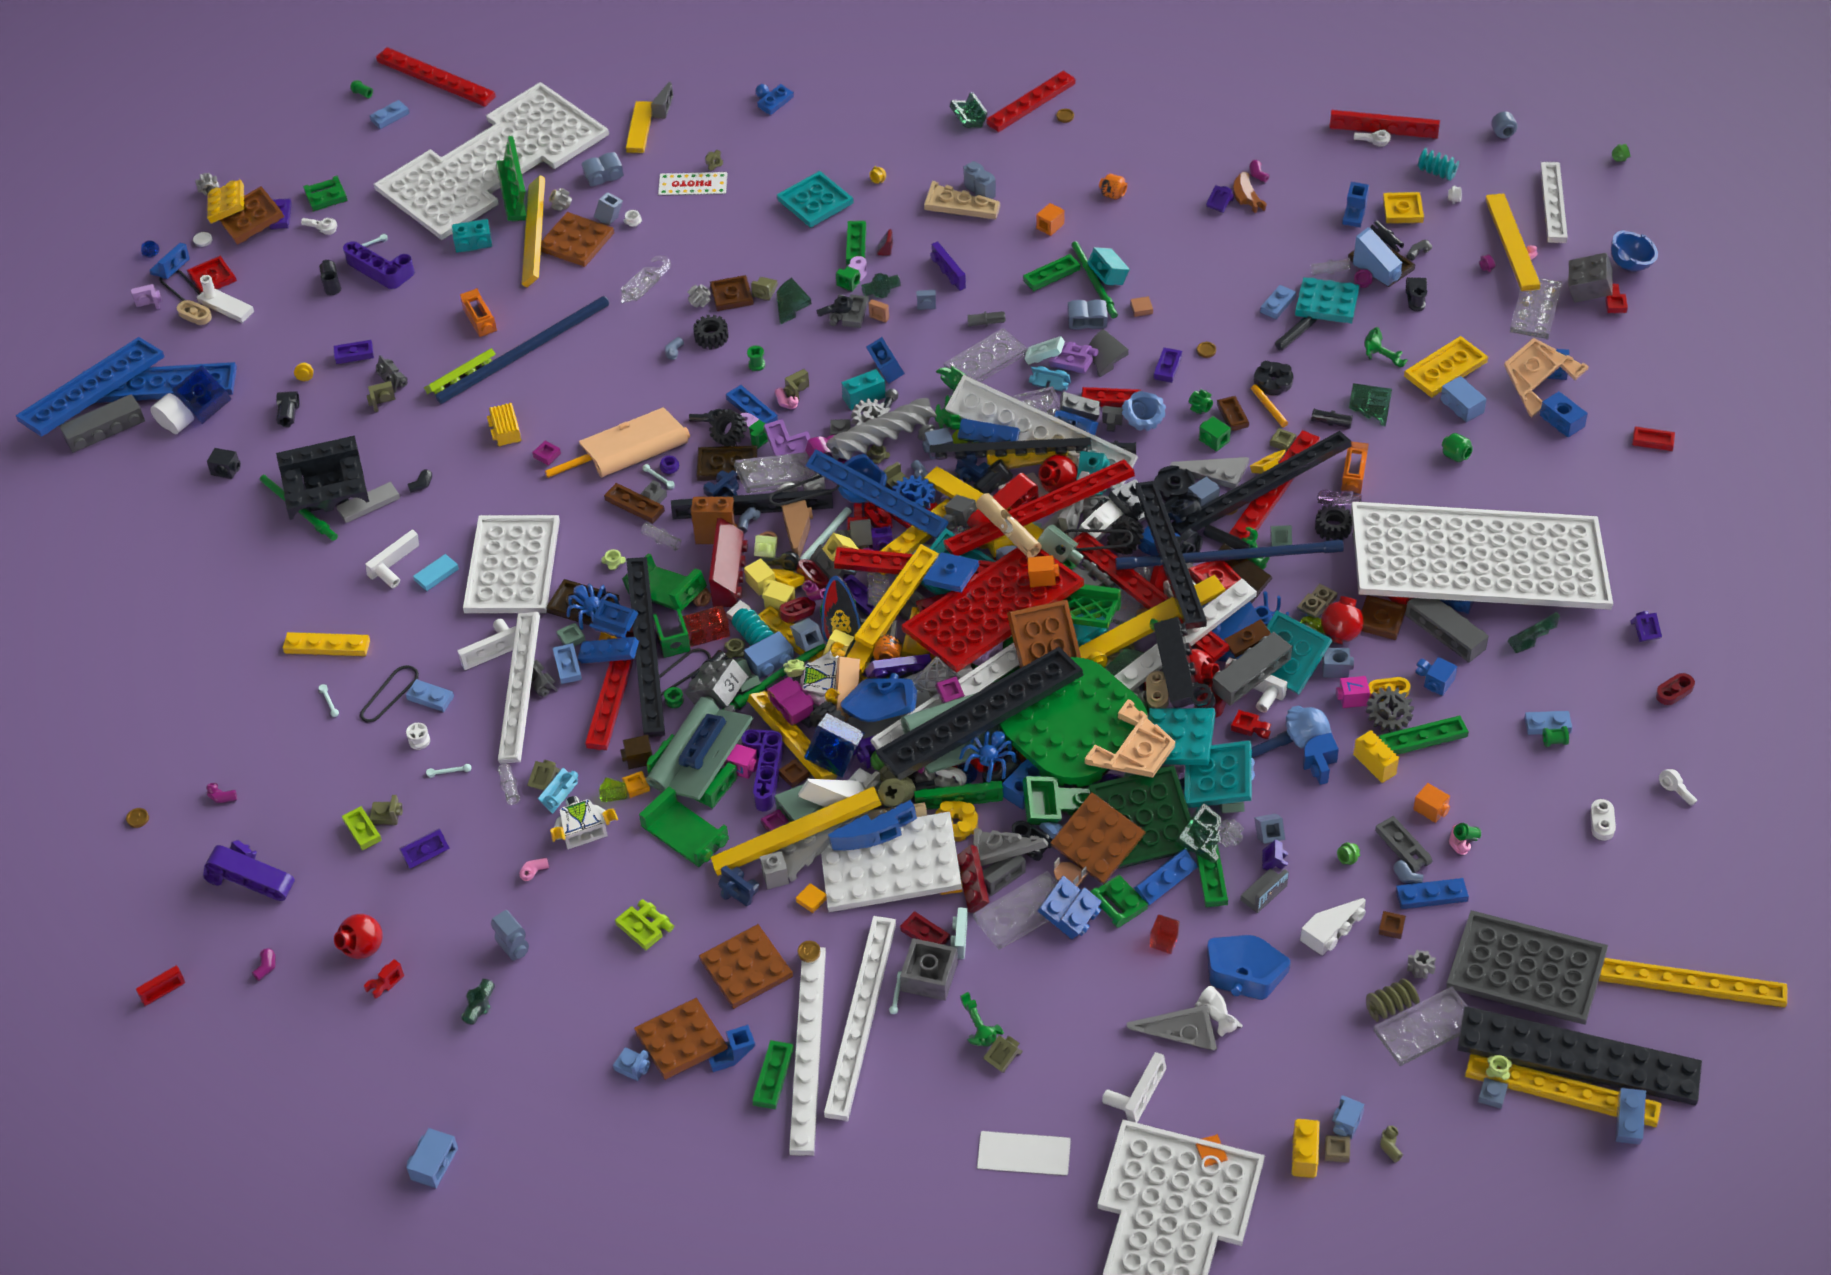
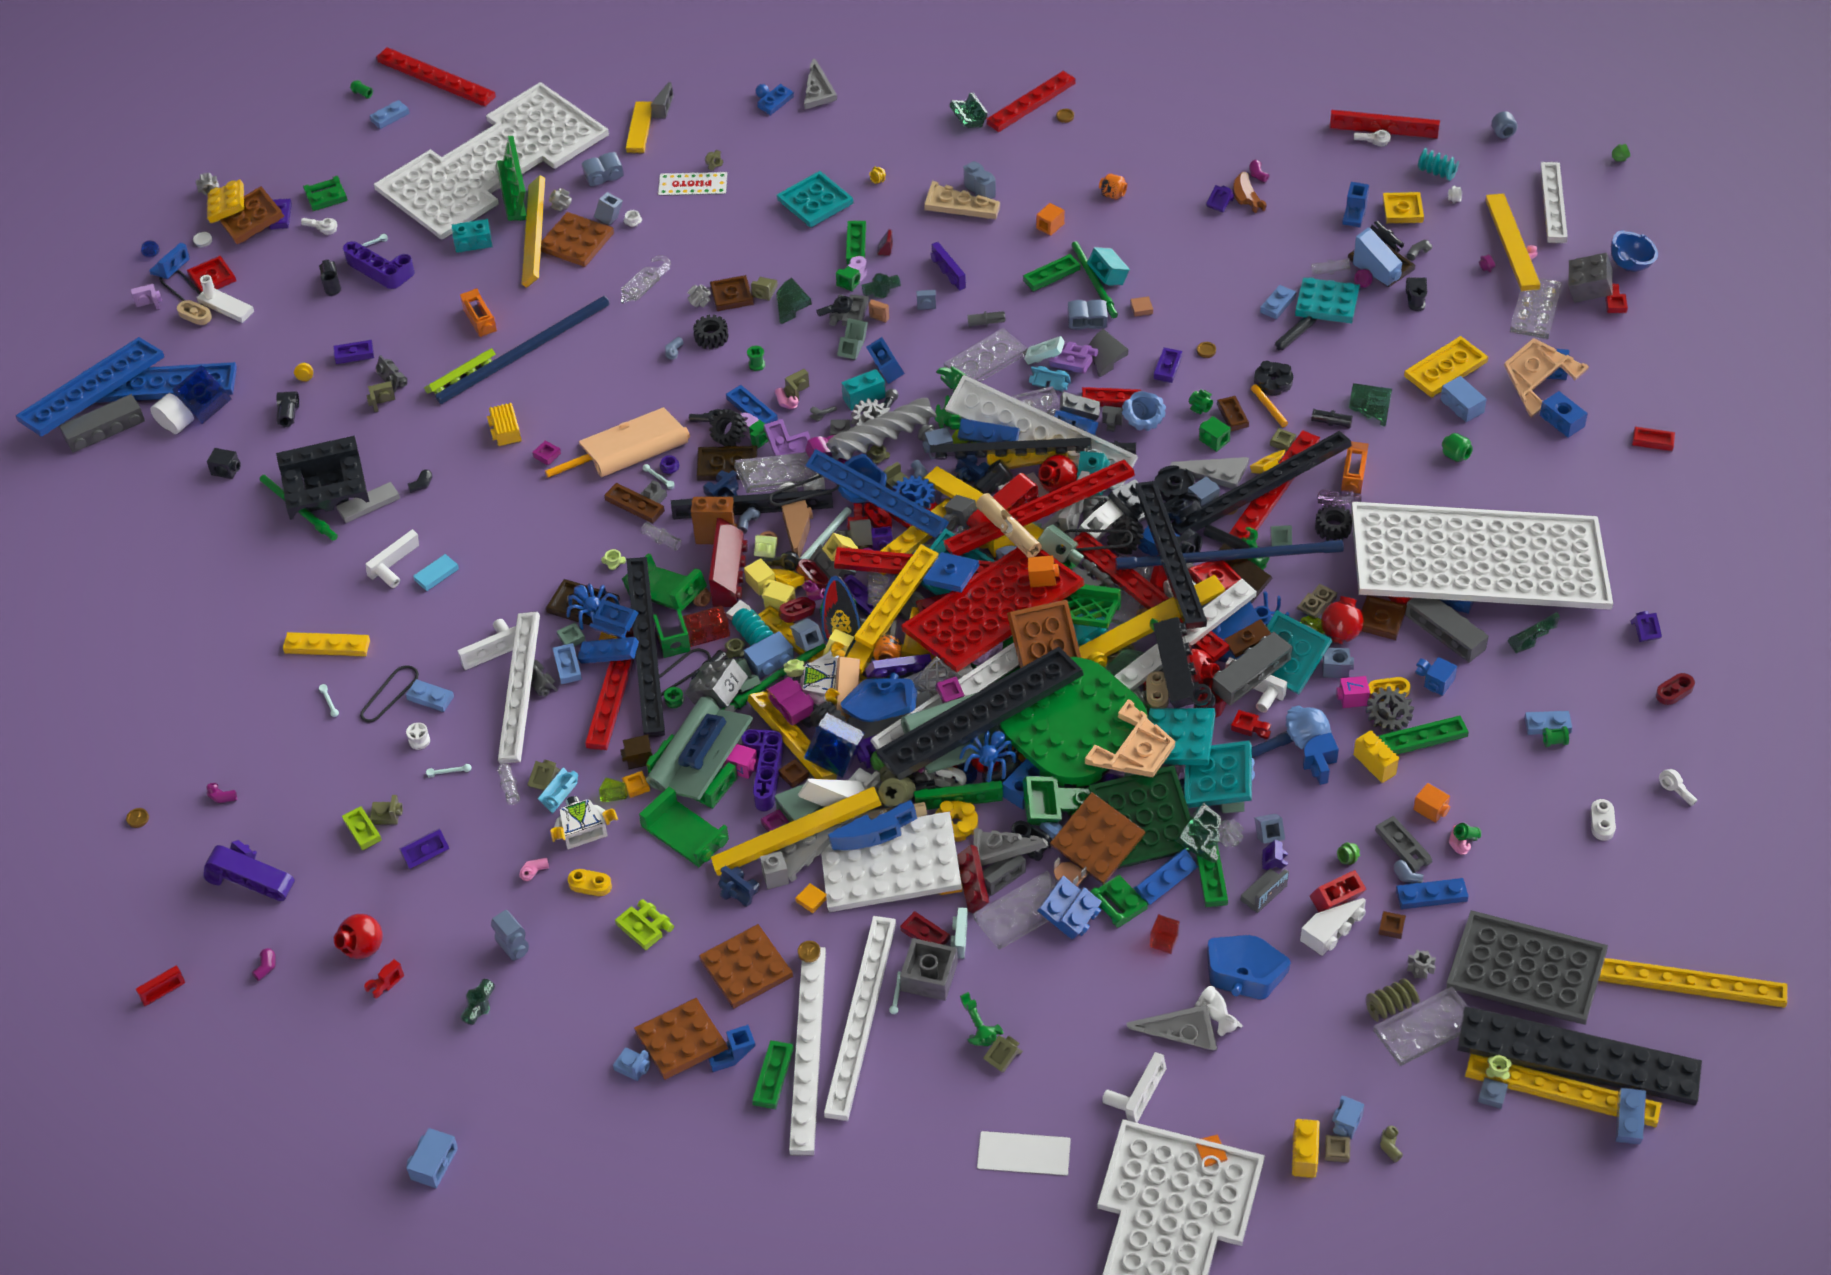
white plate [463,515,560,613] -> none
green piece [1364,327,1408,367] -> none
none -> yellow plate [567,869,612,896]
none -> light grey wing [804,59,837,109]
none -> dark grey hand [809,406,837,421]
none -> sand green slope [837,318,868,359]
none -> red brick [1309,870,1367,912]

